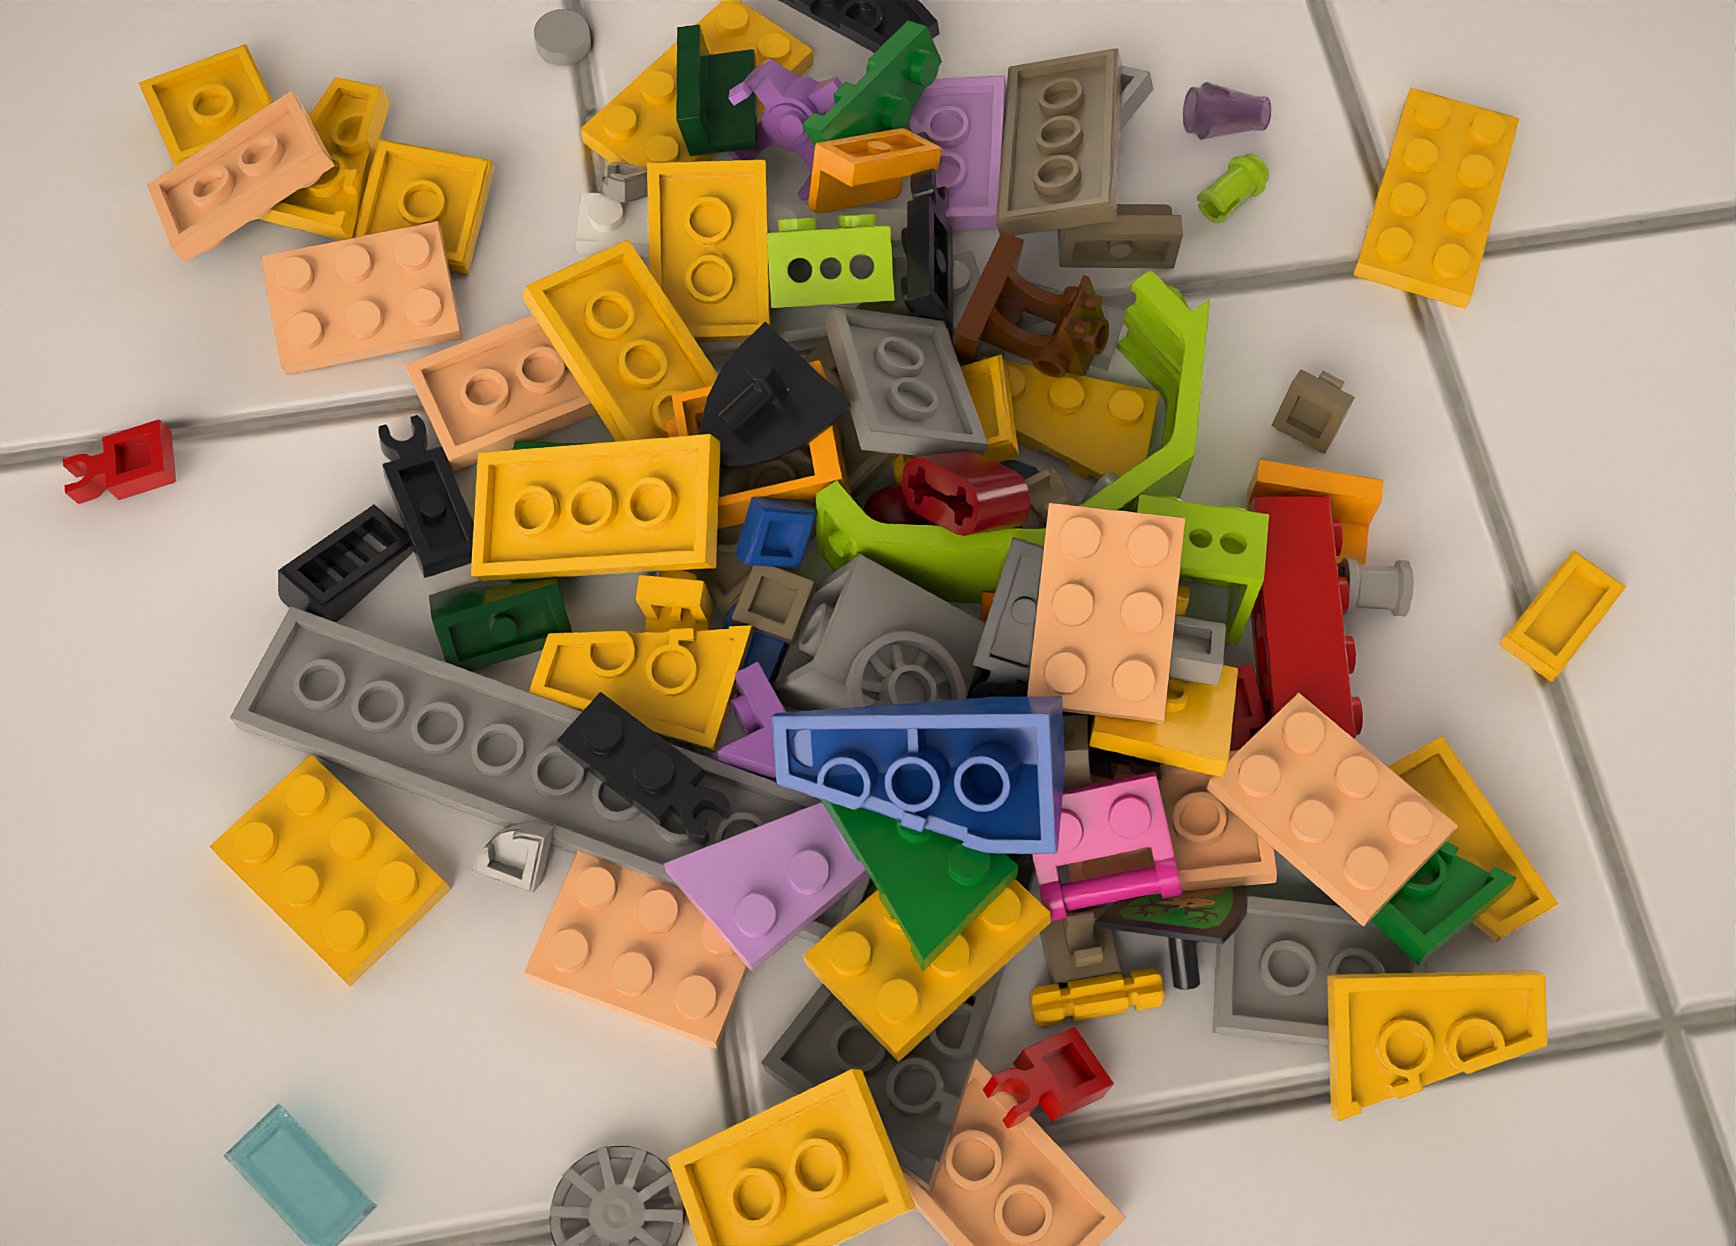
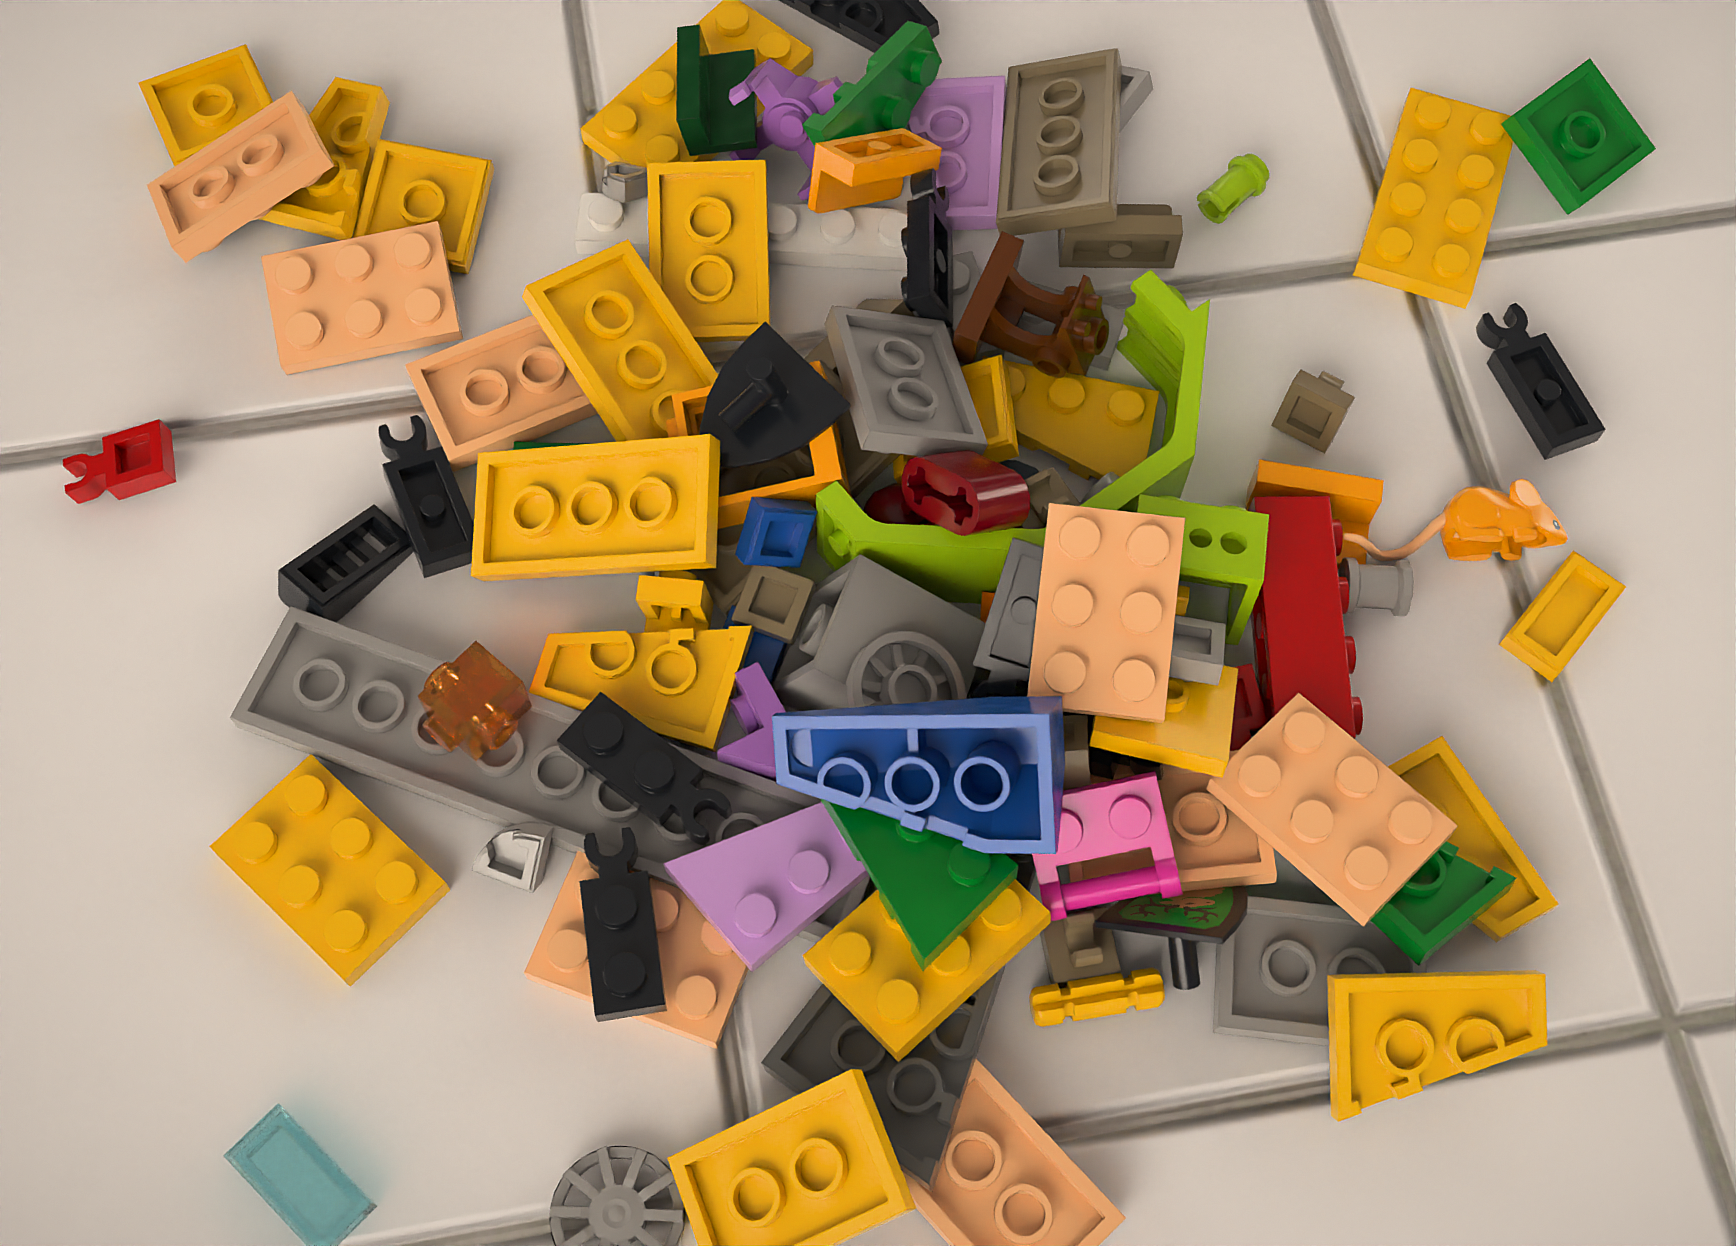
dark green panel [429,577,573,671] -> none
light grey tile [534,9,591,66] -> none
lime piece [766,214,895,308] -> none
red plate [982,1026,1114,1129] -> none
clear purple cone [1183,82,1271,140] -> none
none -> clear orange brick [418,641,532,761]
none -> black plate [579,827,667,1022]
none -> light orange animal [1343,479,1568,561]
none -> black plate [1476,303,1606,460]
none -> green tile [1501,58,1656,215]

